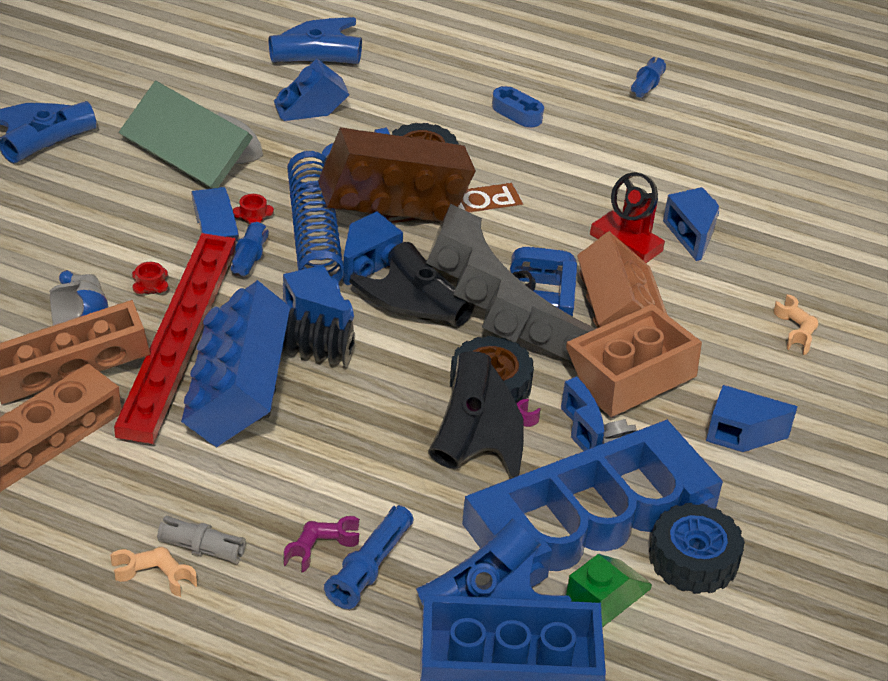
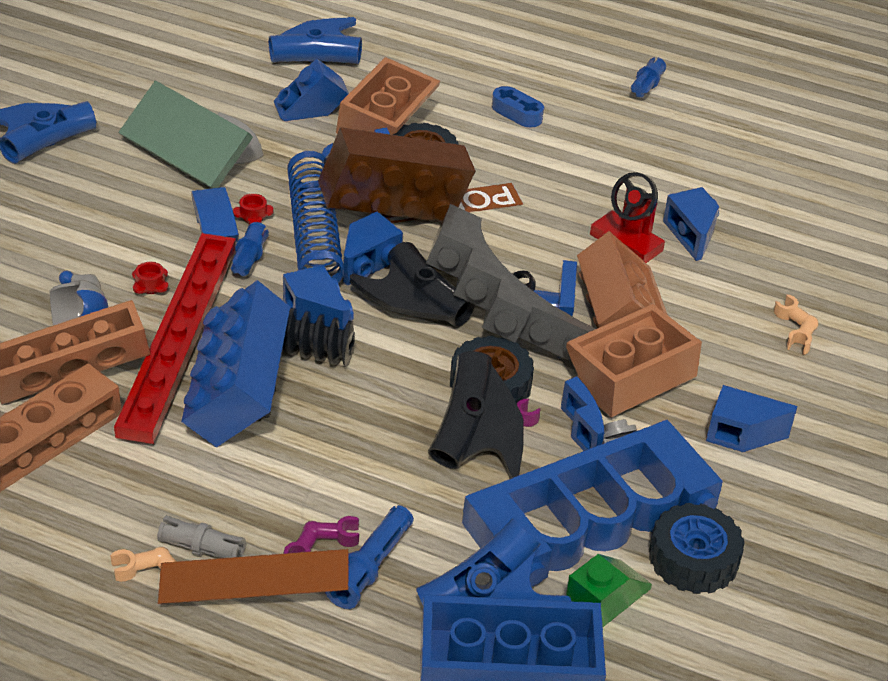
blue beam [510,247,577,286] -> none
none -> dark orange sticker [158,549,349,604]
none -> nougat slope [336,57,440,135]

